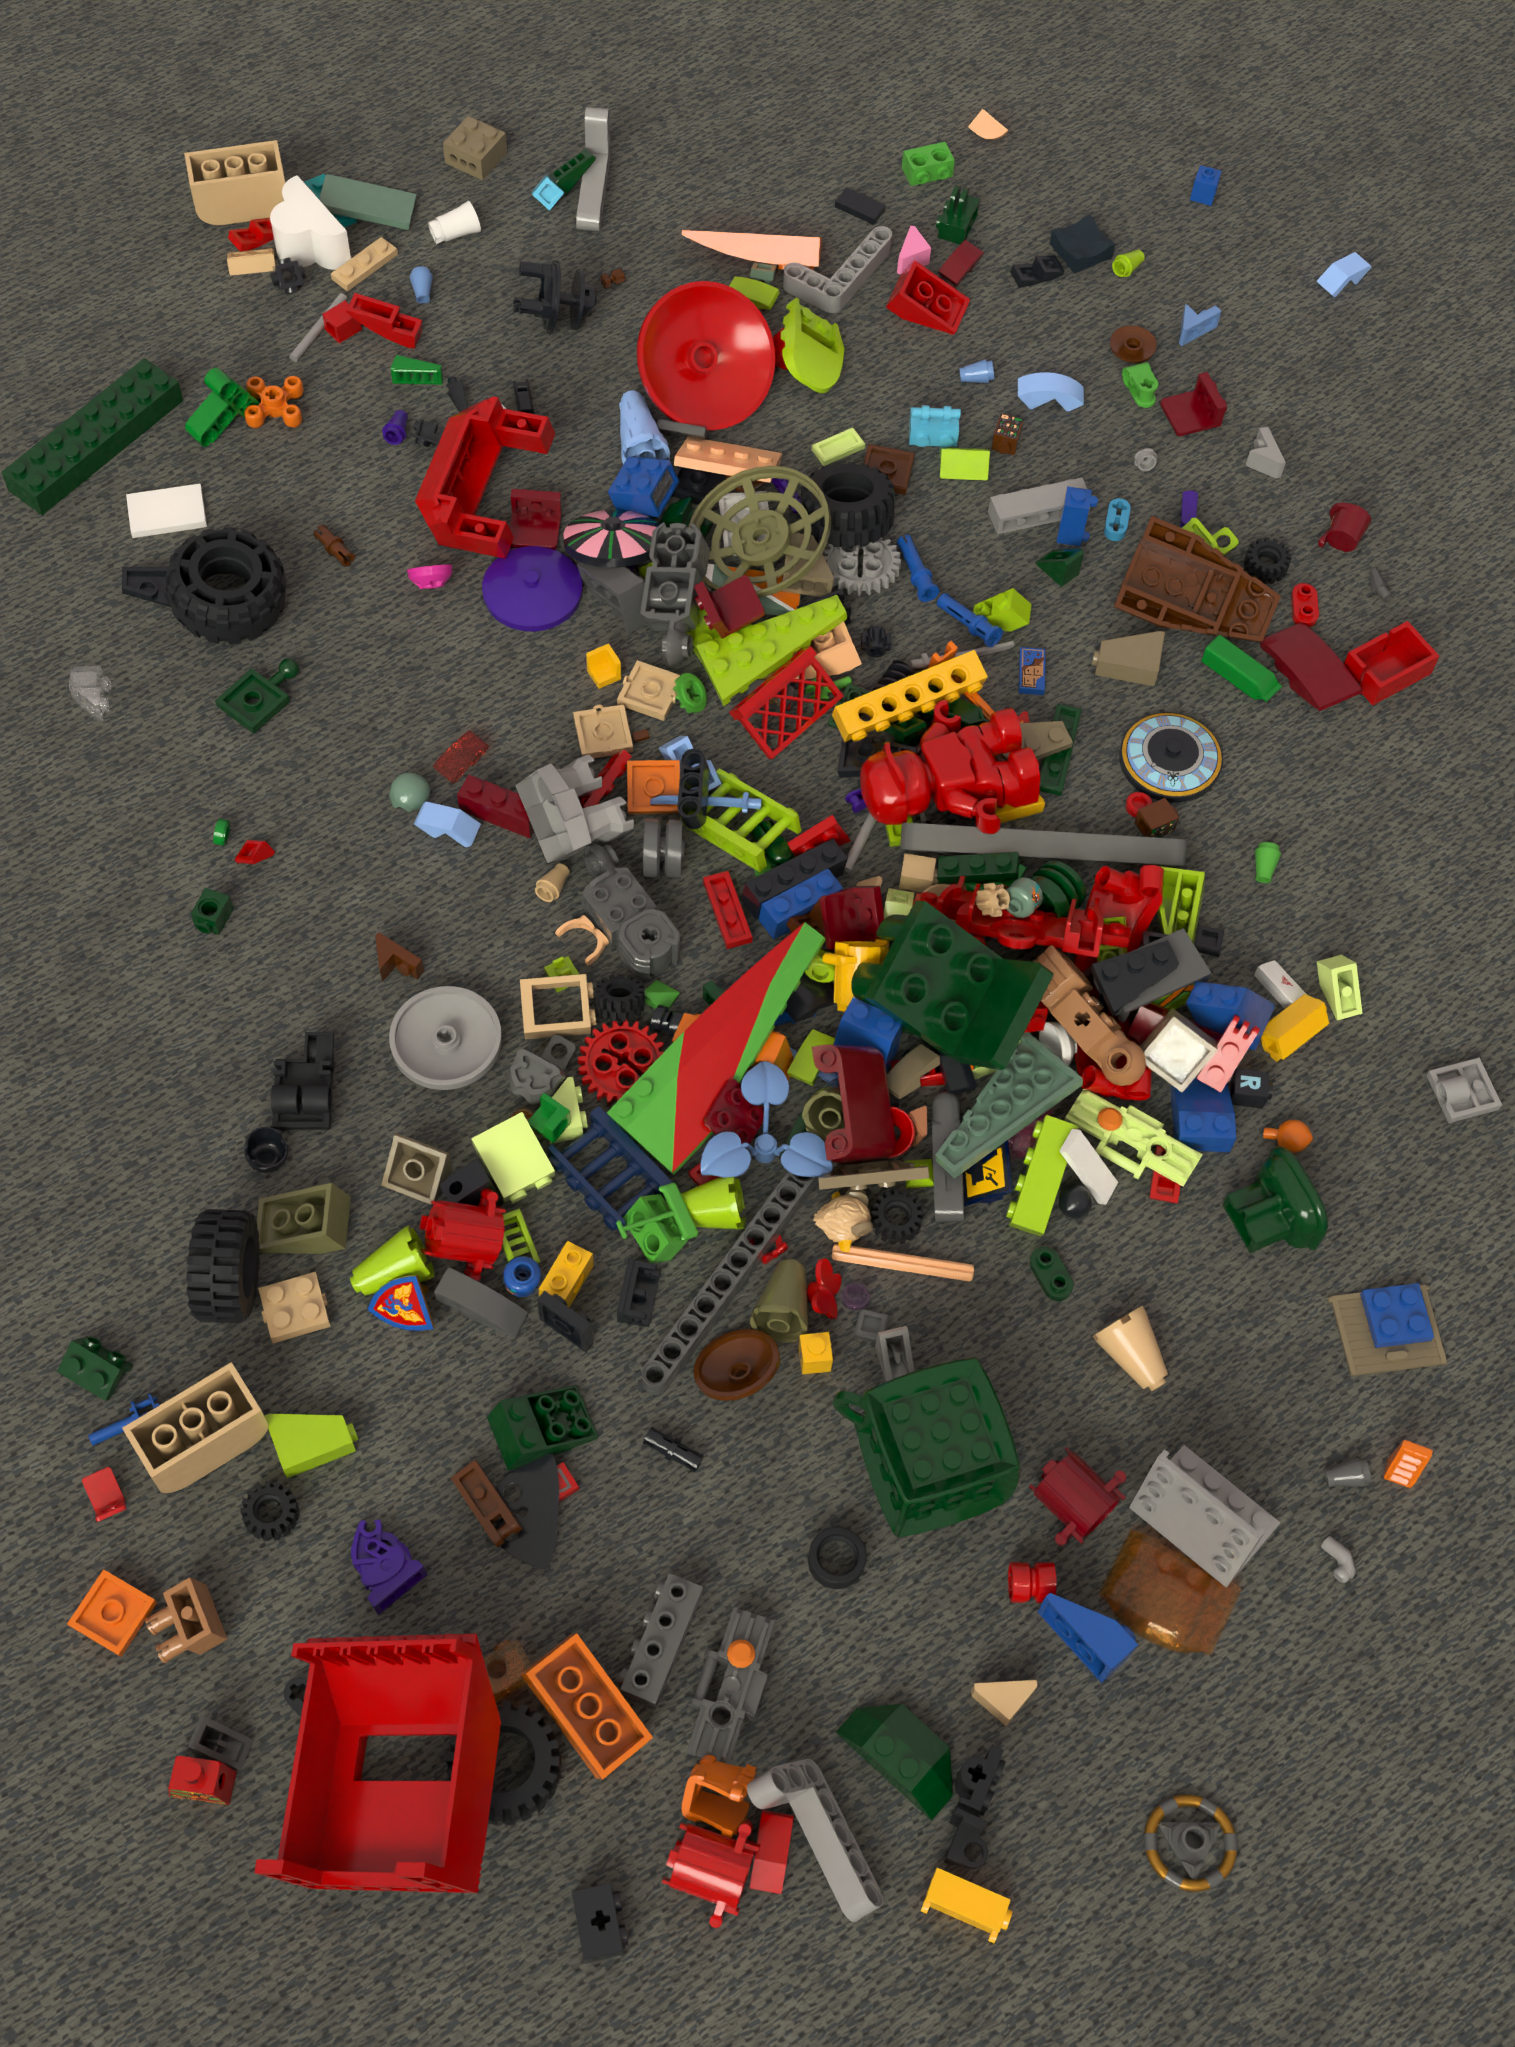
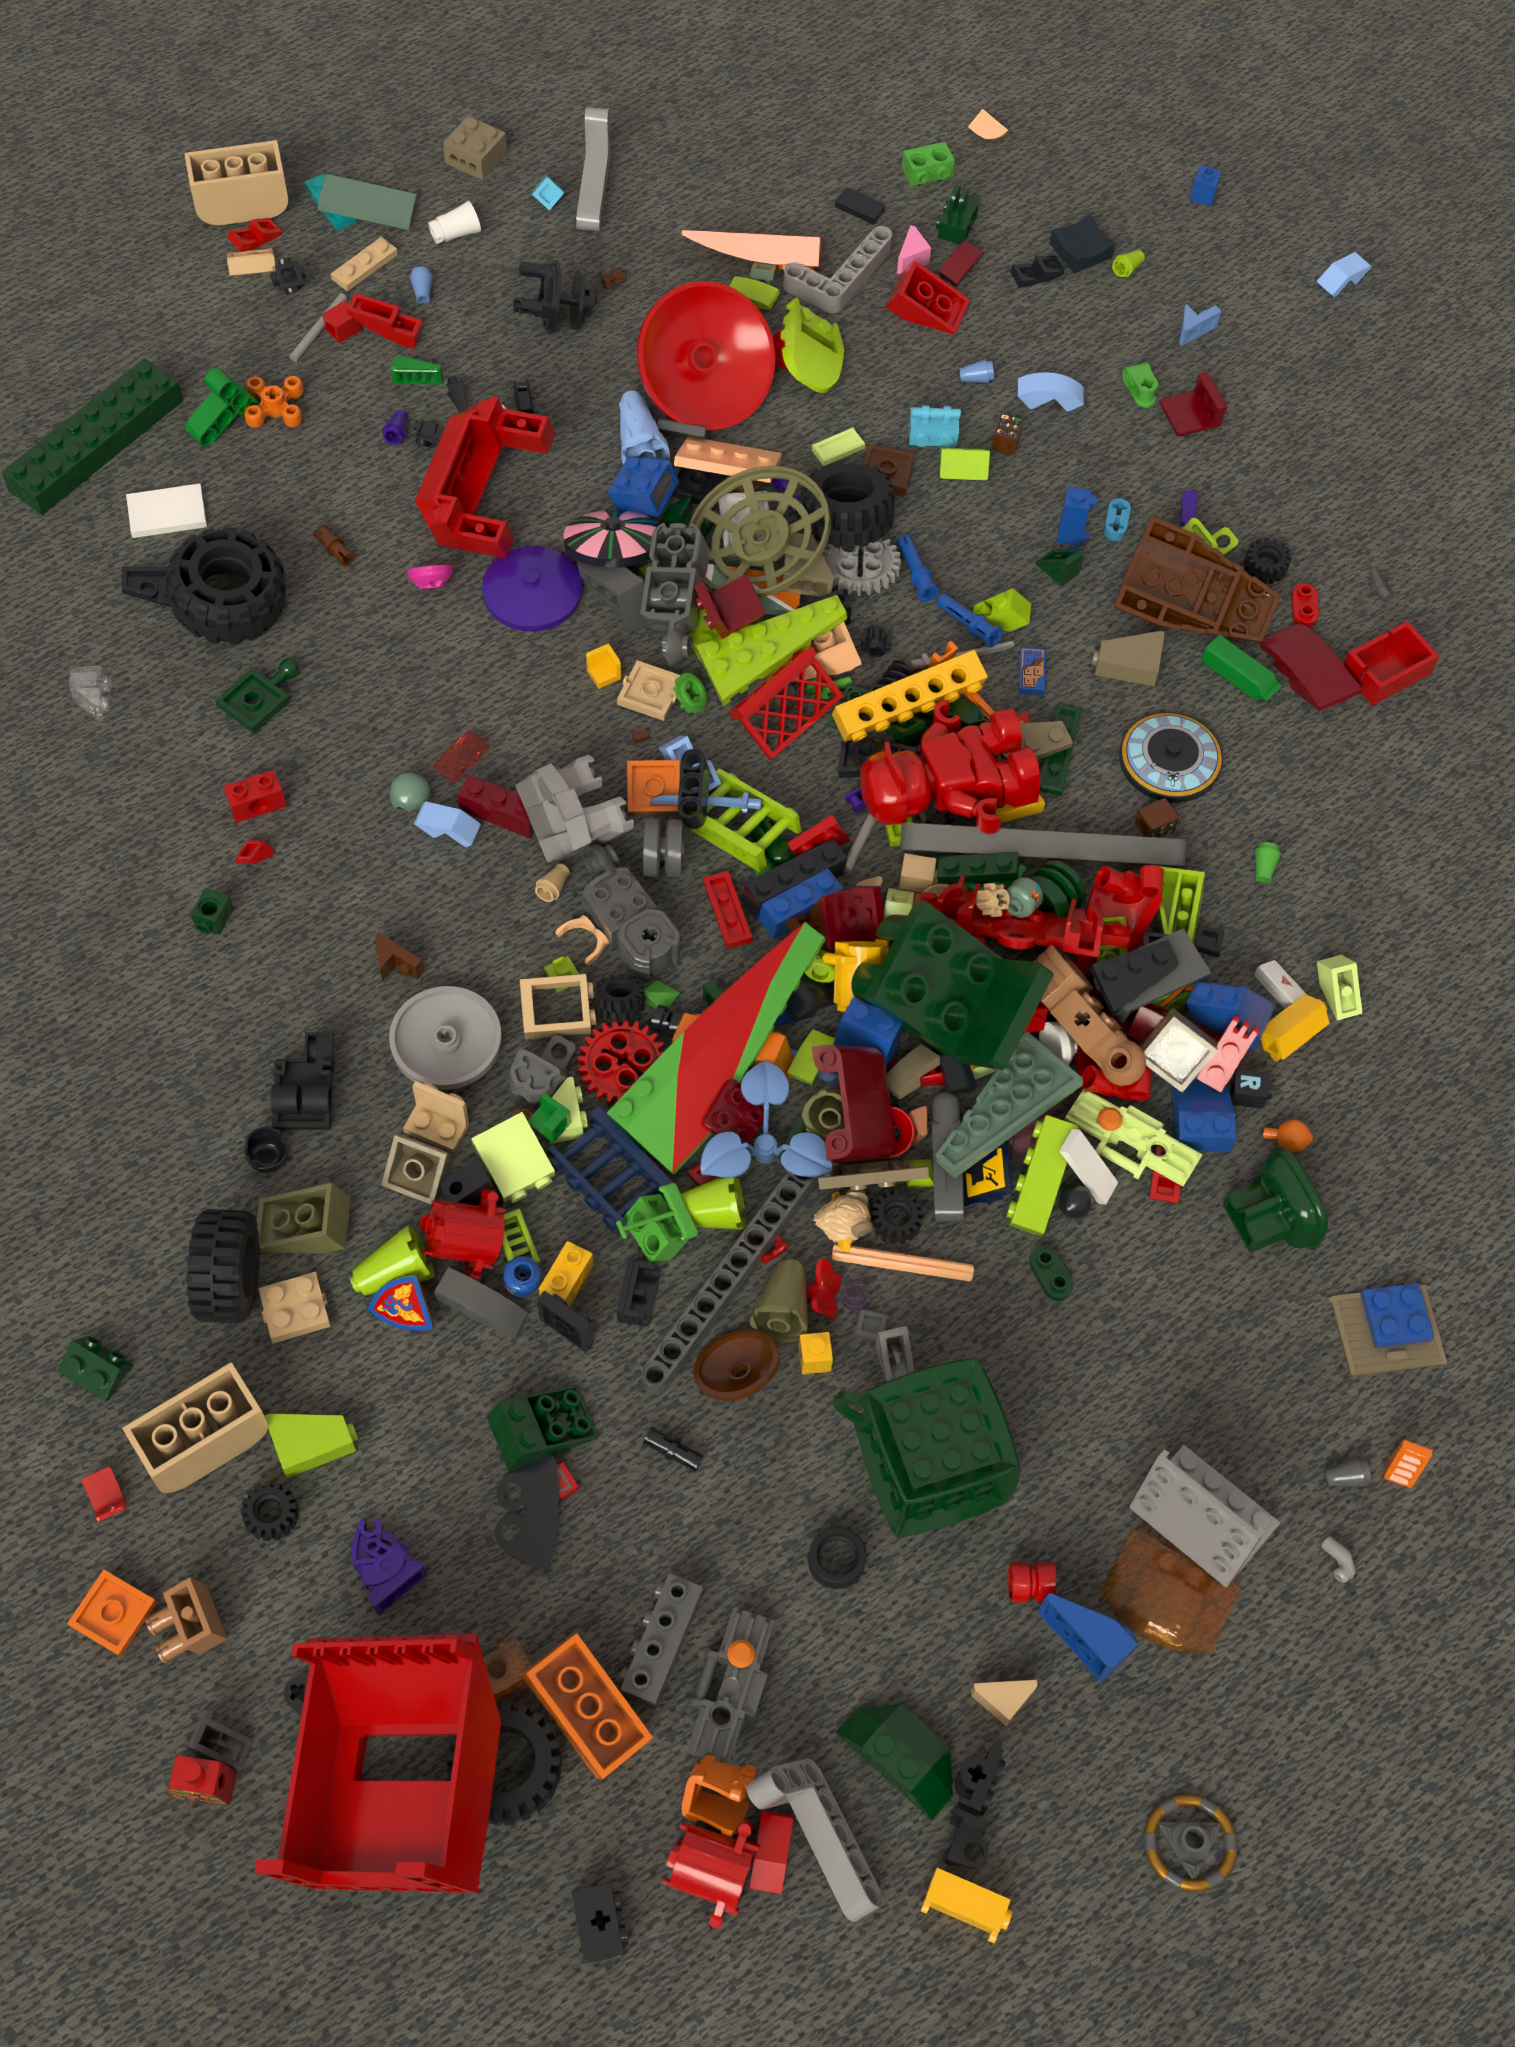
blue piece [88,1393,160,1446] -> none
green tile [213,818,230,846] -> none
white brick [270,175,351,270] -> none
reddish brown plate [451,1460,523,1548] -> none
dark red bracket [510,489,562,550] -> none
dark green slope [549,148,596,194] -> none
tan plate [573,704,633,758] -> none
red plate [580,749,632,808] -> none
light grey brick [988,478,1090,534] -> none
dark red container [1029,1447,1126,1547] -> none
tan cone [1093,1306,1168,1391] -> none
reddish brown dish [1110,326,1157,363] -> none
red tile [1125,792,1152,818] -> none
light grey plate [1134,448,1157,471] -> none
light grey slope [1246,427,1286,479] -> none
dark red hat [1318,502,1371,552] -> none
light grey plate [1426,1057,1502,1123] -> none
none -> red brick [223,770,287,823]
none -> tan bracket [403,1081,470,1154]

